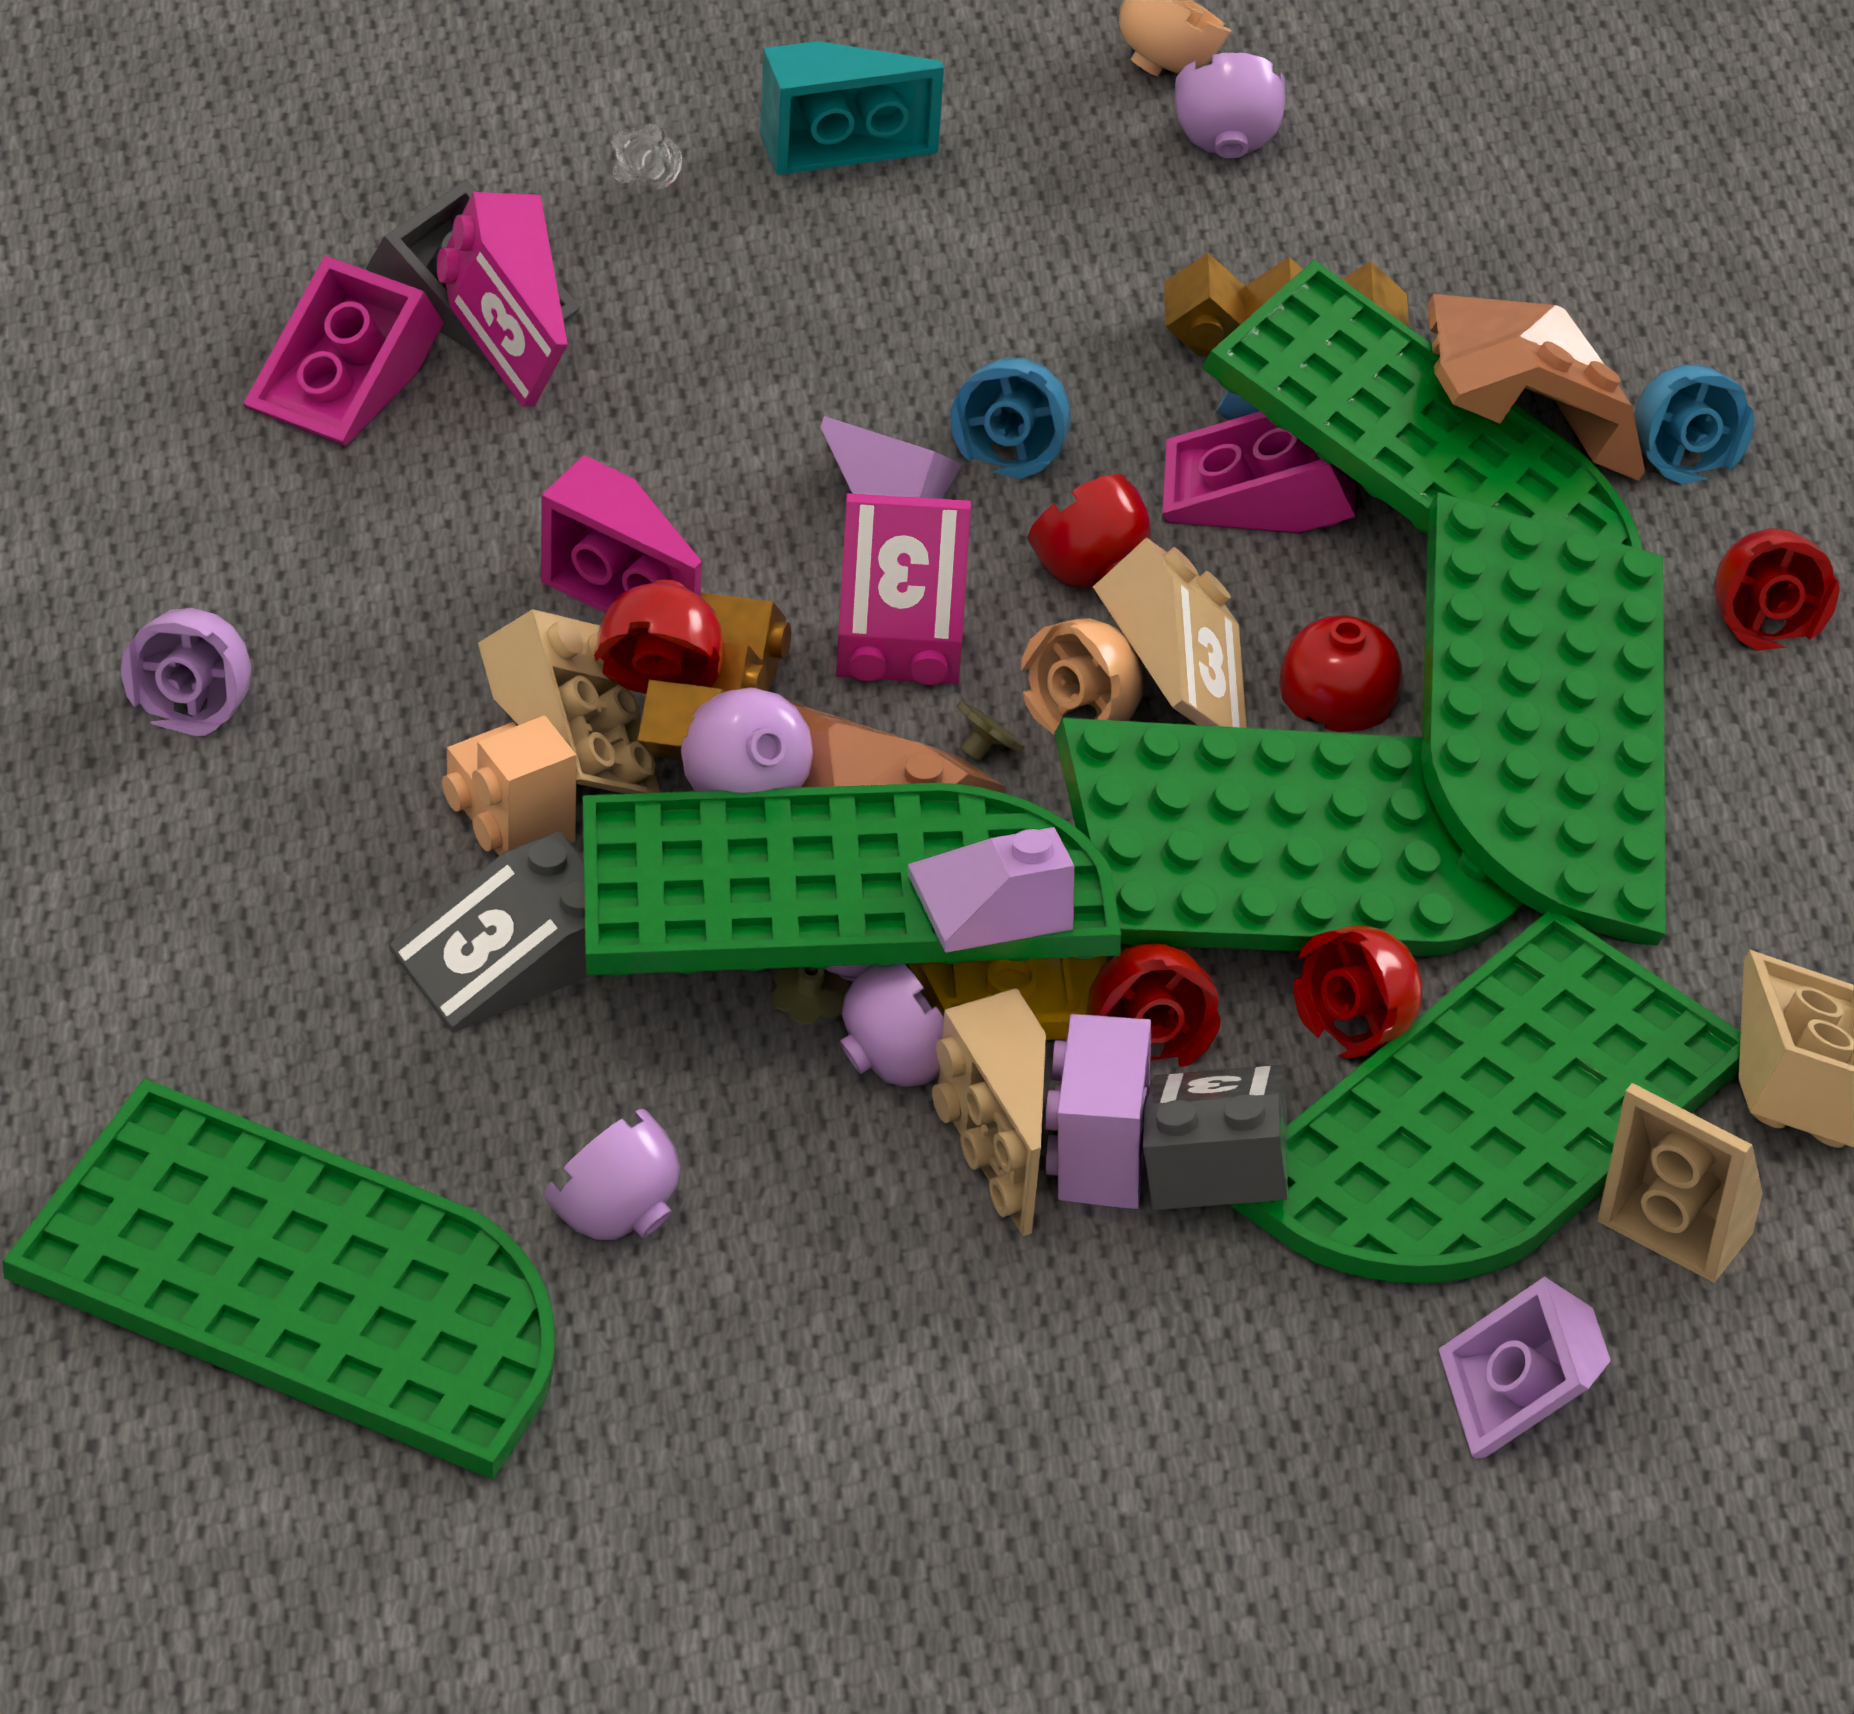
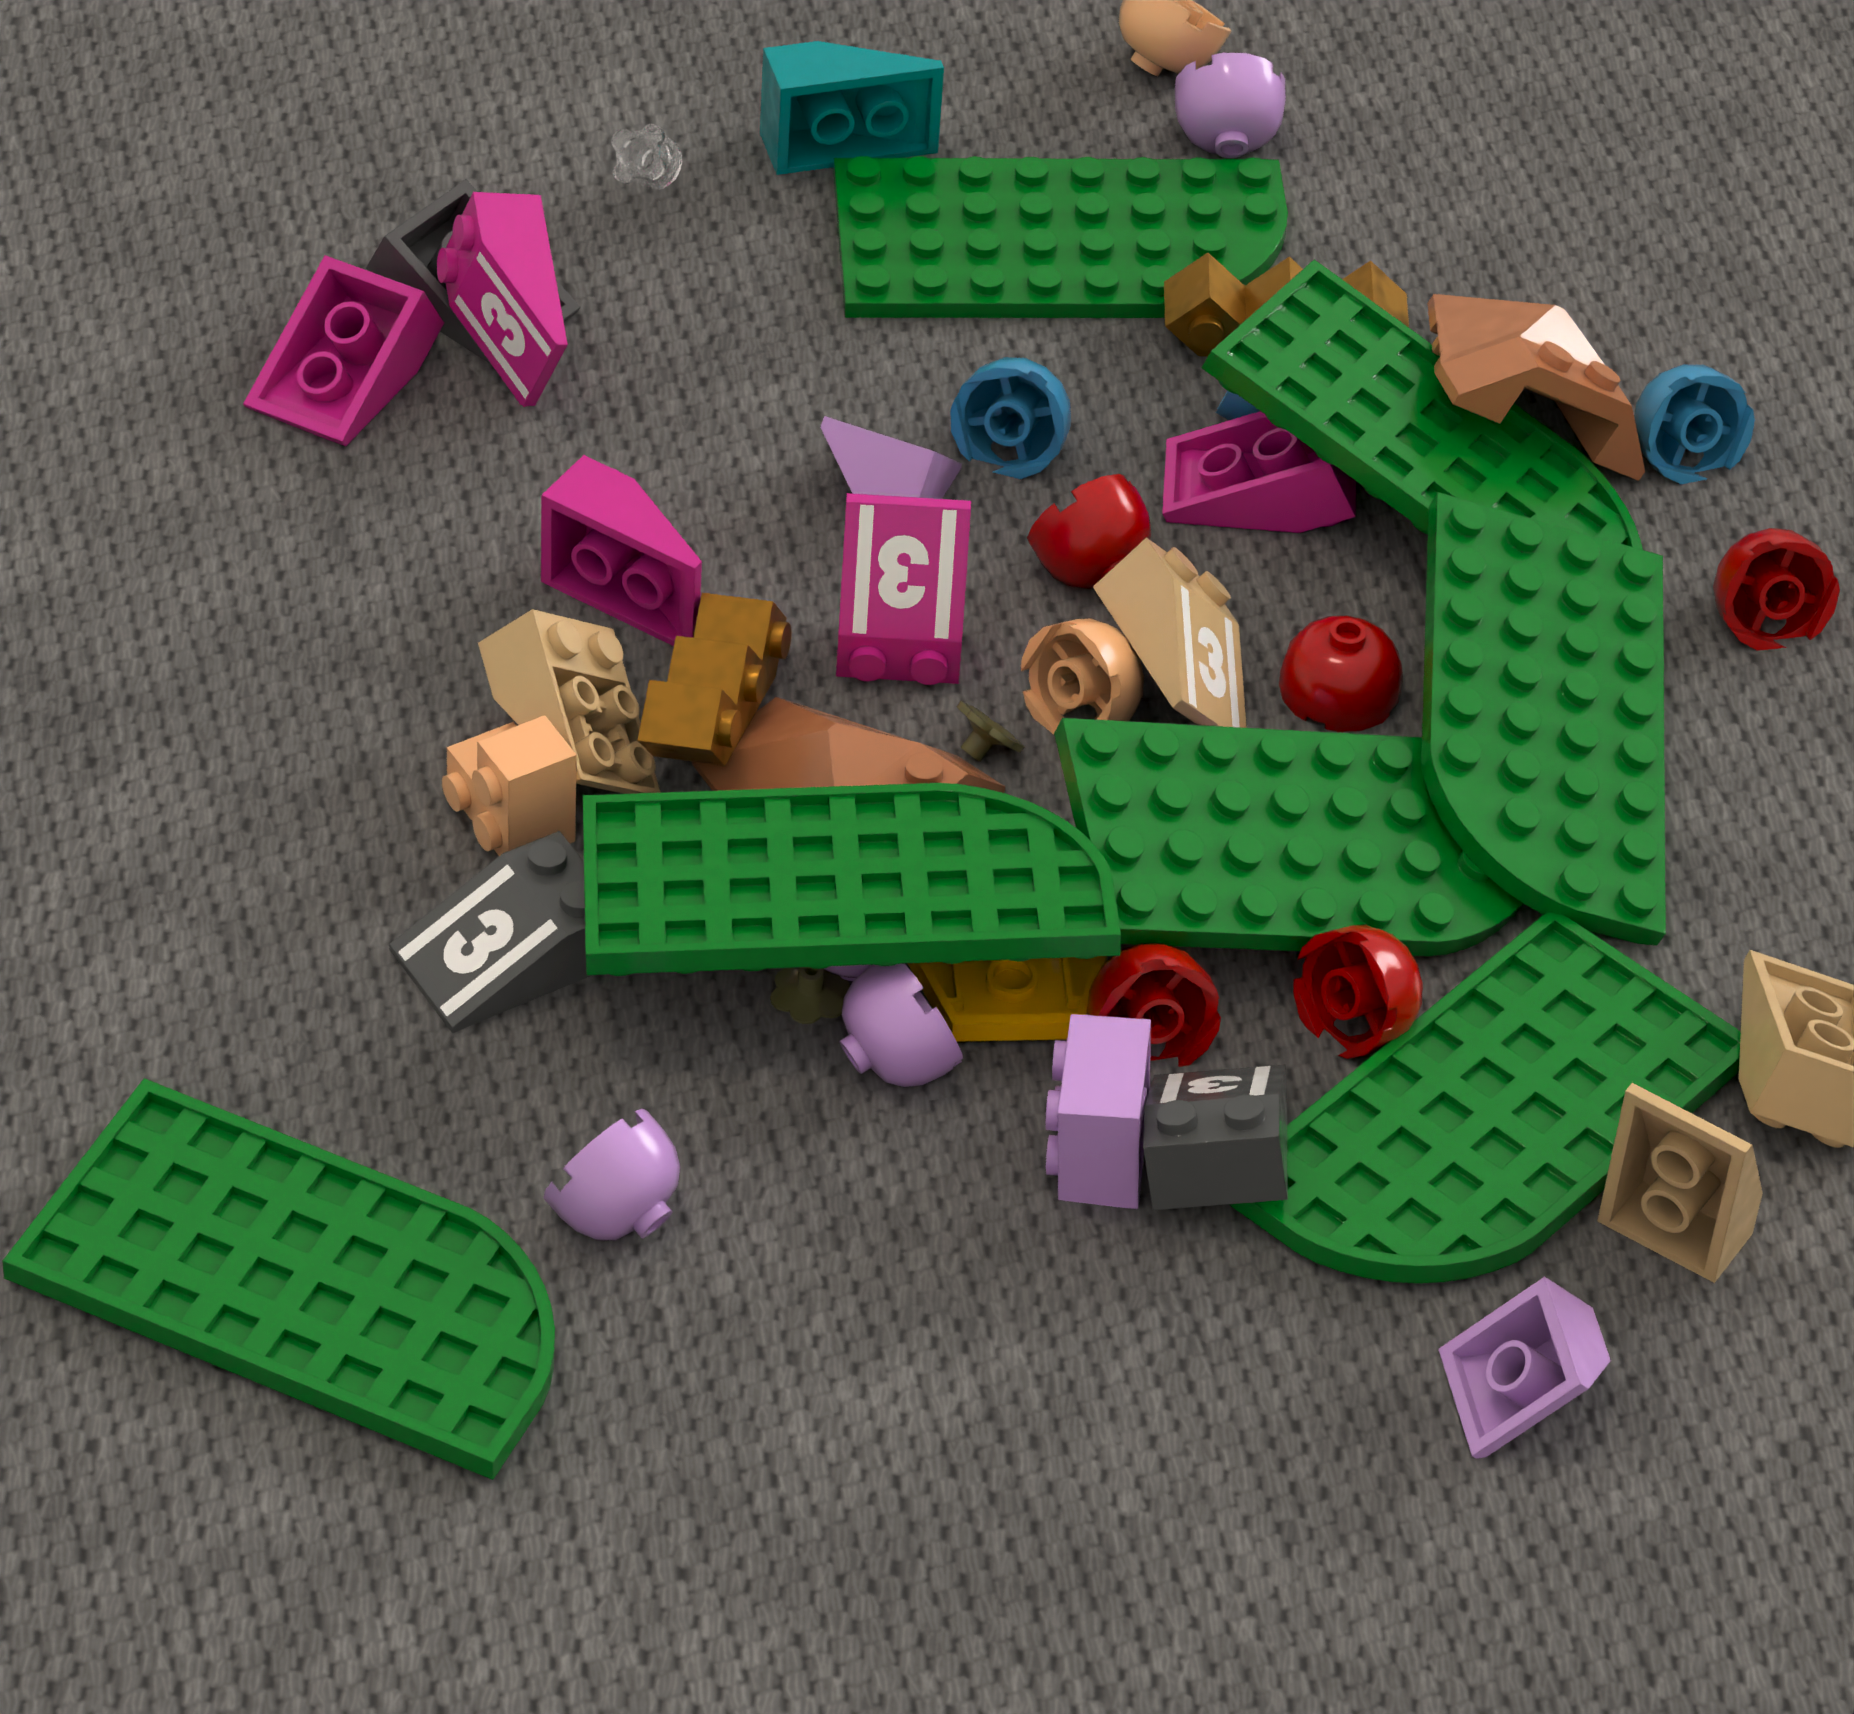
lavender cylinder [121,608,251,736] -> none
red cylinder [594,580,723,694] -> none
lavender cylinder [681,687,814,793] -> none
lavender slope [908,827,1075,953] -> none
tan slope [932,988,1046,1236] -> none
none -> green plate [833,156,1288,318]

